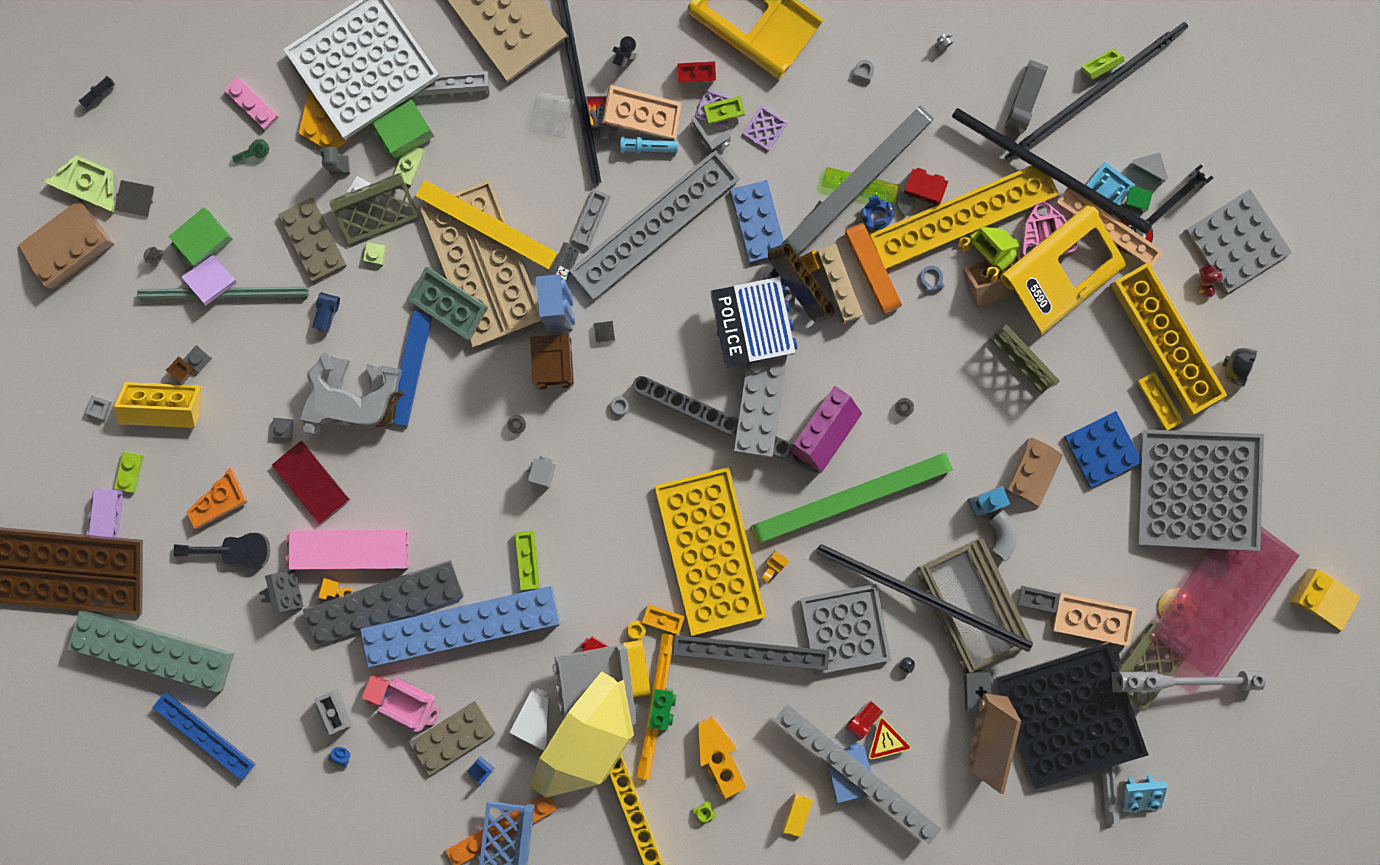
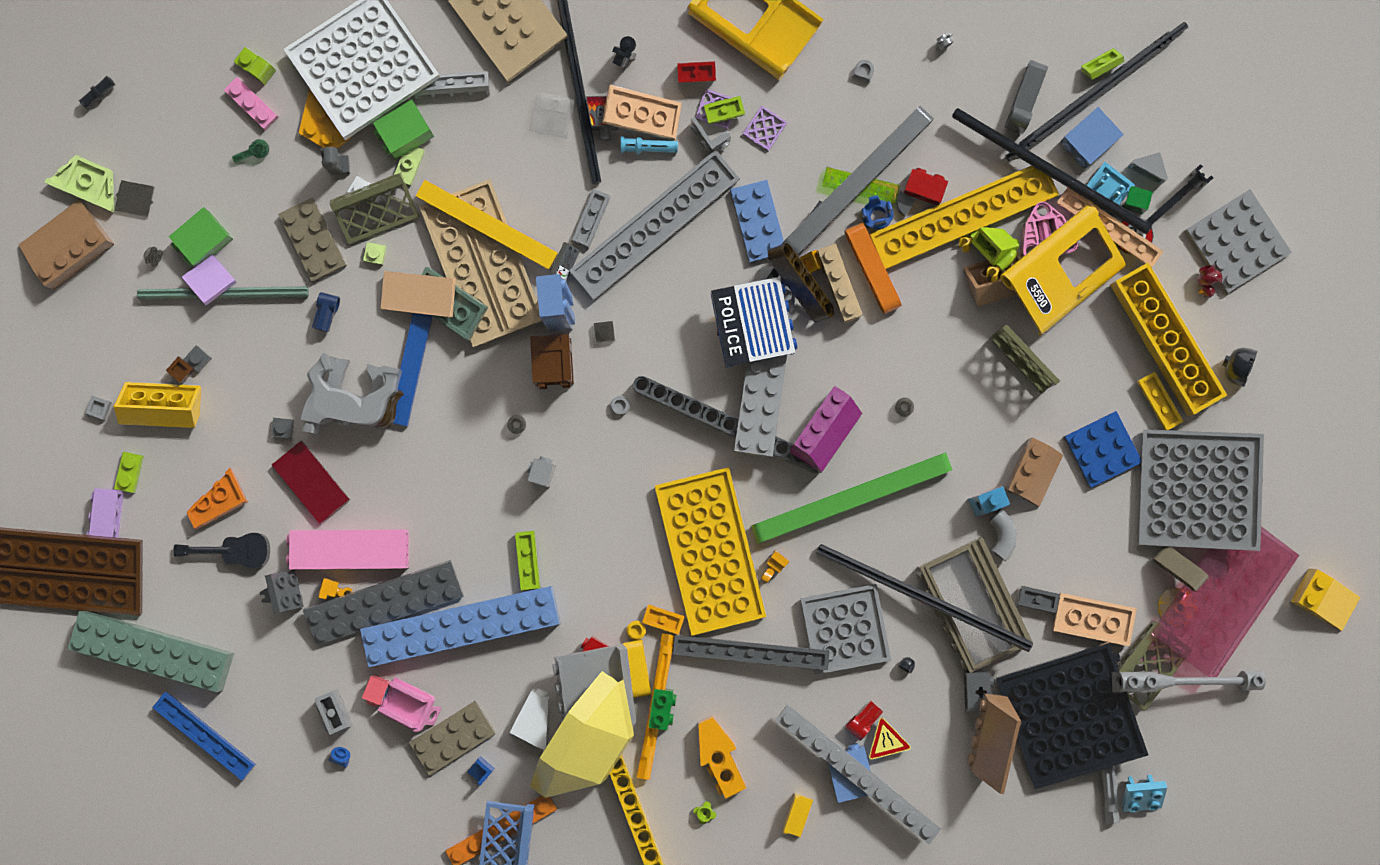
sand blue piece [920,266,945,292] -> none
none -> lime plate [233,47,277,85]
none -> light nougat tile [381,271,456,317]
none -> medium blue brick [1061,107,1124,168]
none -> dark tan beam [1152,546,1209,592]

